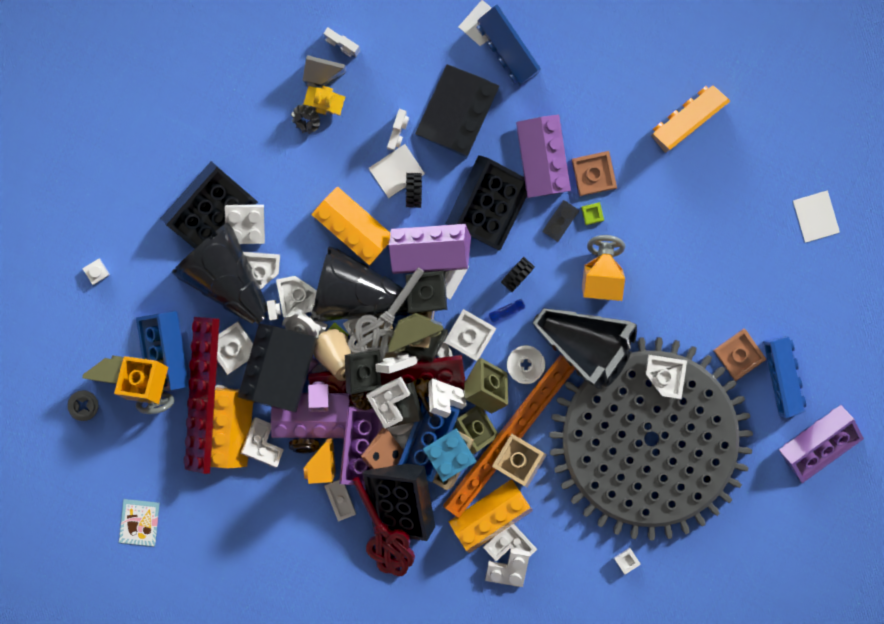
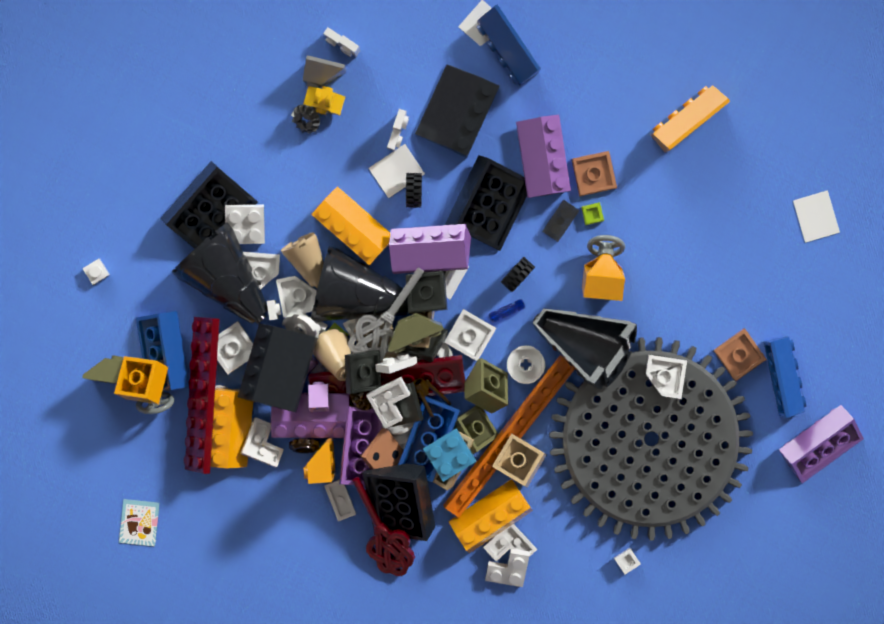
dark grey gear [68,390,99,421] -> none
white plate [428,379,466,418] -> none
none -> tan cone [281,232,324,288]

